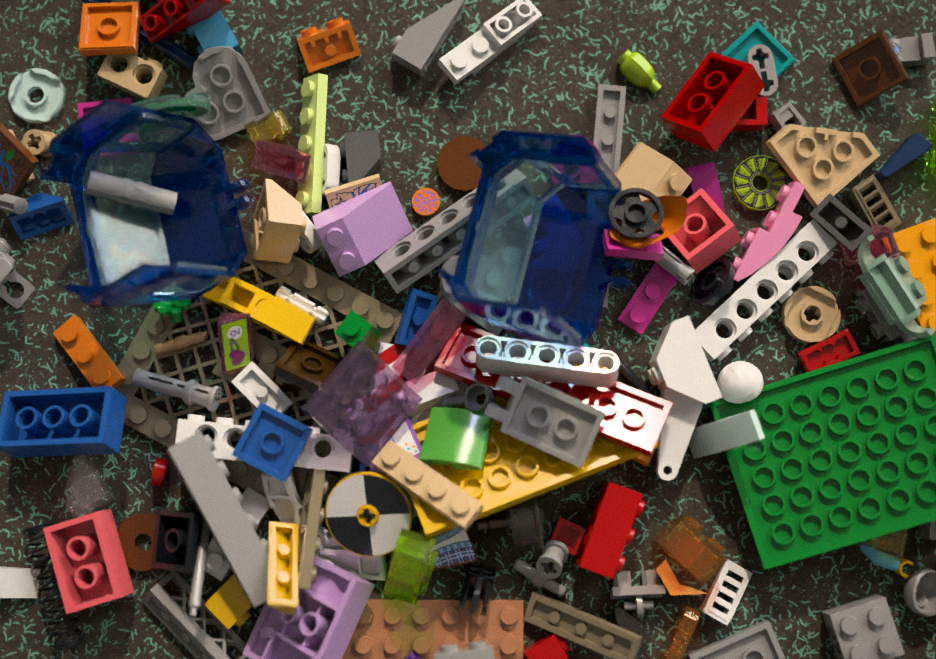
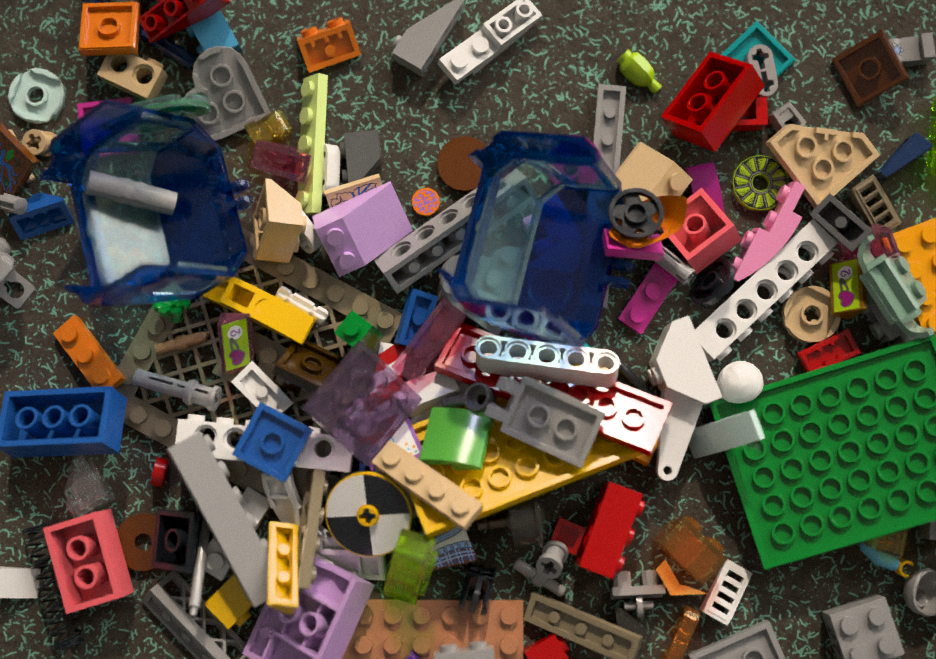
none -> slope [829,258,867,320]

